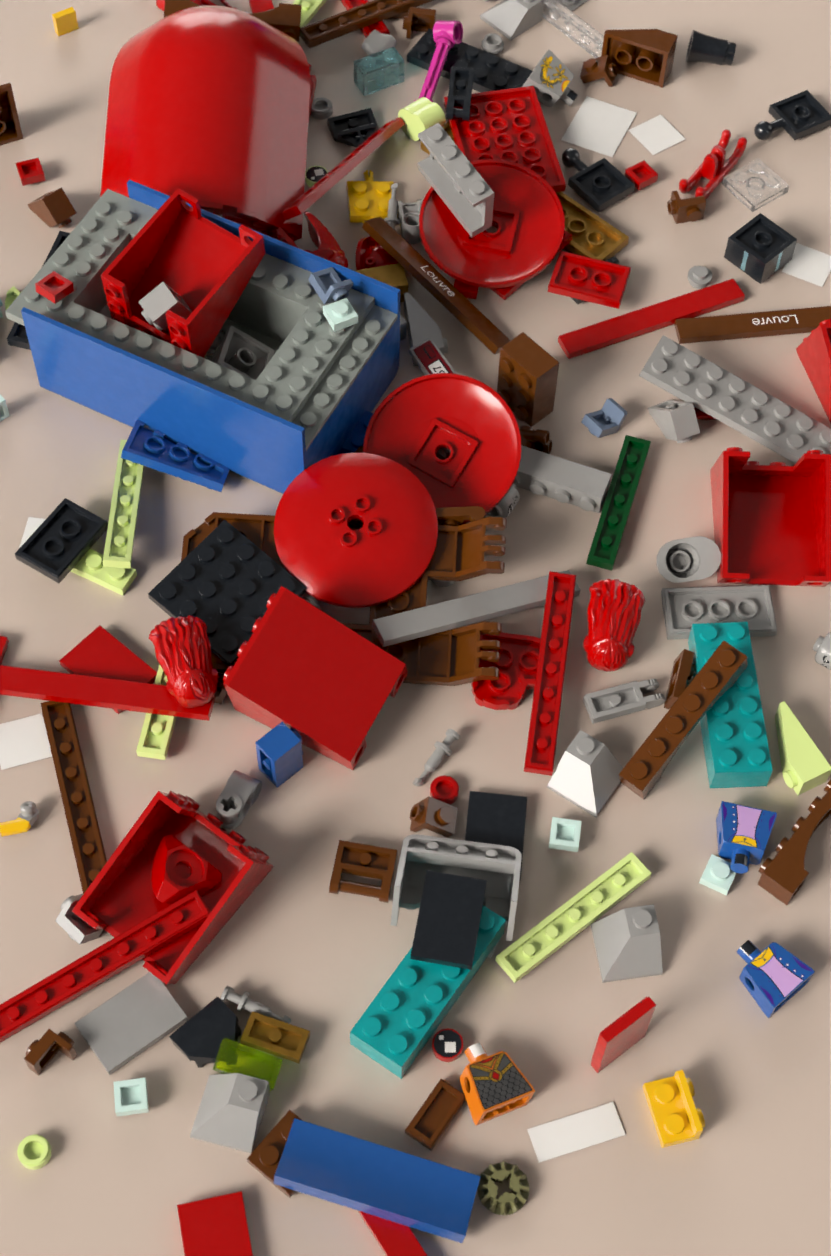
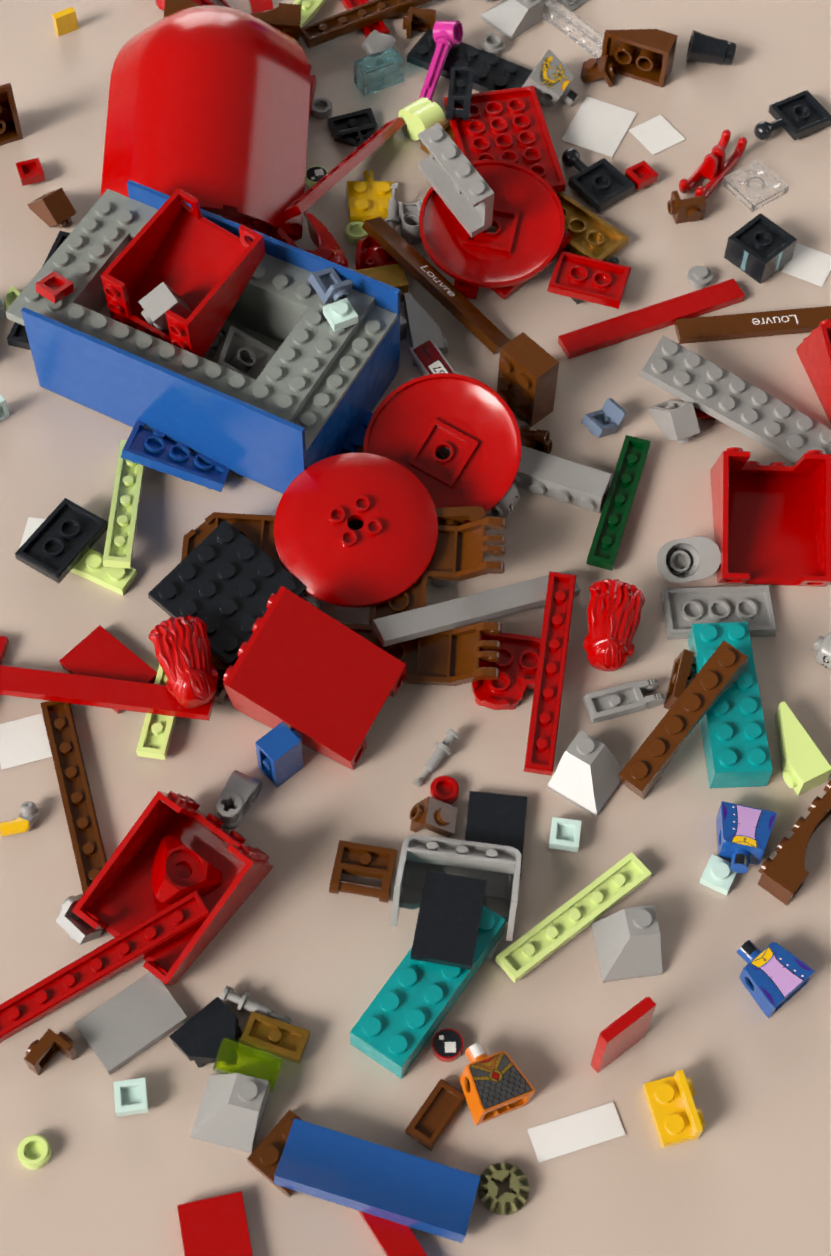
none -> yellowish green tile [345,221,369,245]

